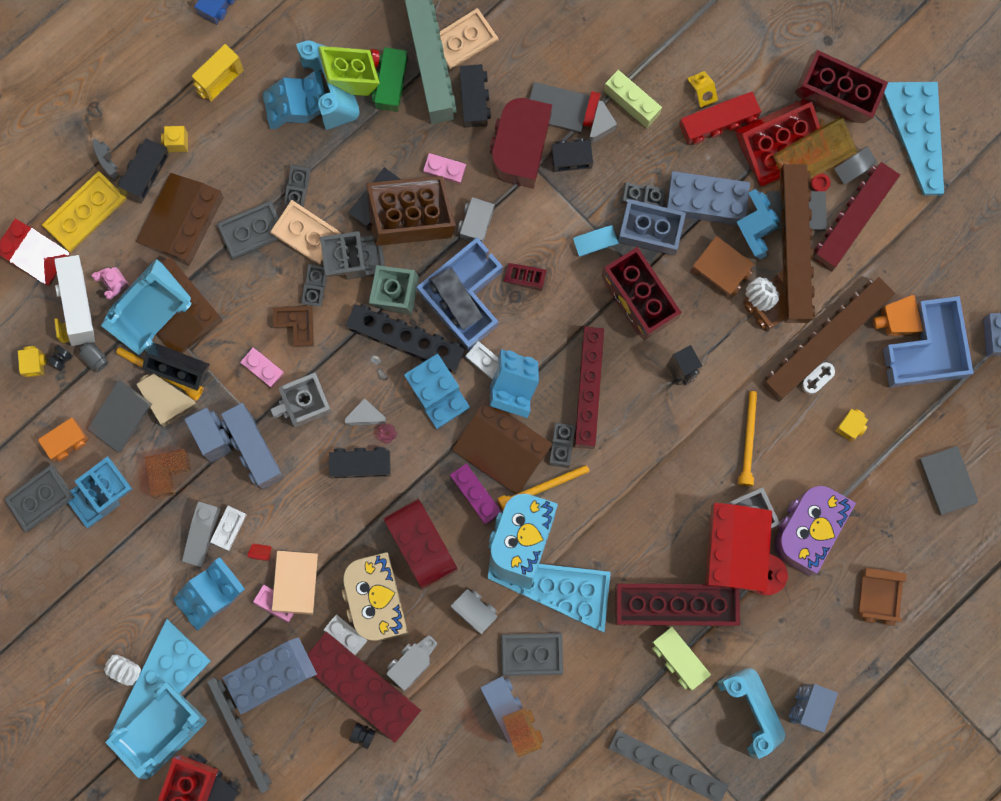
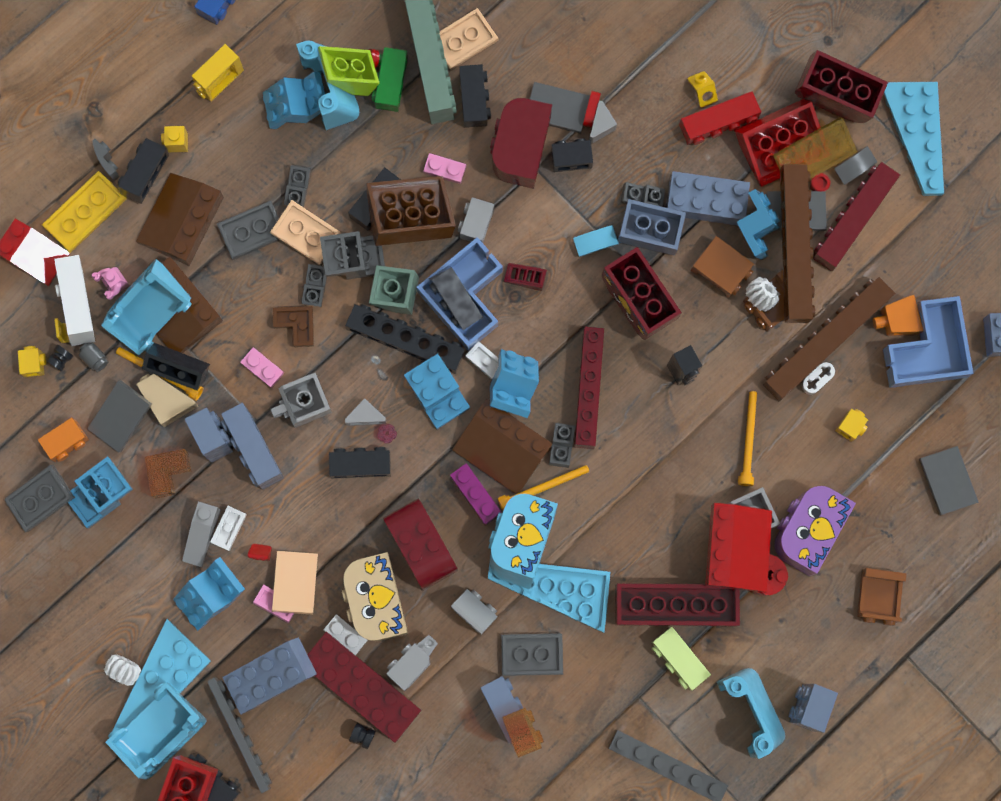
yellowish green brick [604,70,662,128] -> none

